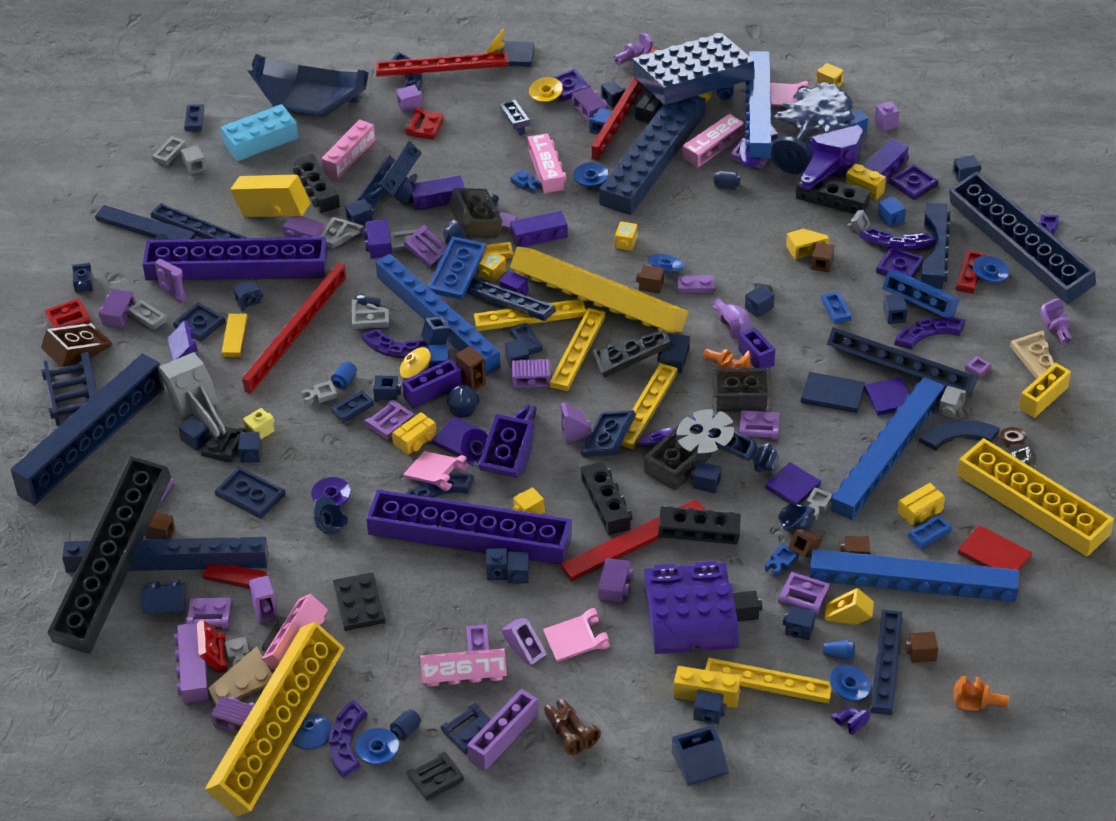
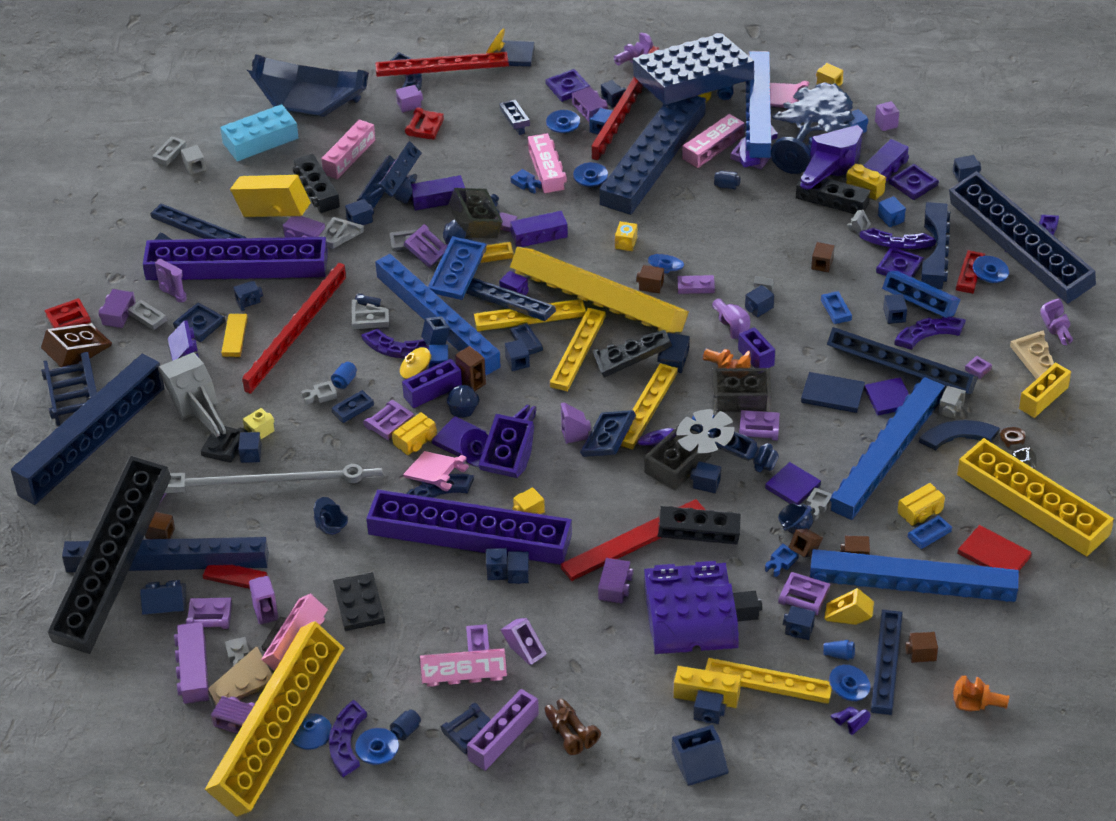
dark blue brick [72,263,93,292] -> none
dark blue tile [95,205,196,240] -> none
dark blue brick [178,416,210,451] -> none
dark blue plate [184,104,205,132] -> none
red plate [197,620,228,673] -> none
dark blue tile [214,467,286,519] -> none
dark purple dish [311,477,351,505] -> none
dark purple brick [363,219,392,259] -> none
dark blue brick [373,375,402,402] -> none
black plate [406,751,464,801] -> none
yellow brick [479,251,507,283] -> none
medium lavender brick [512,359,550,388] -> none
yellow dish [529,77,563,102] -> none
bright pink flag [543,608,610,662] -> none
black brick [581,461,633,536] -> none
black brick [635,90,663,124] -> none
yellow slope [786,229,829,260] -> none
none -> light grey bar [165,464,382,493]
none -> blue dish [546,110,580,133]

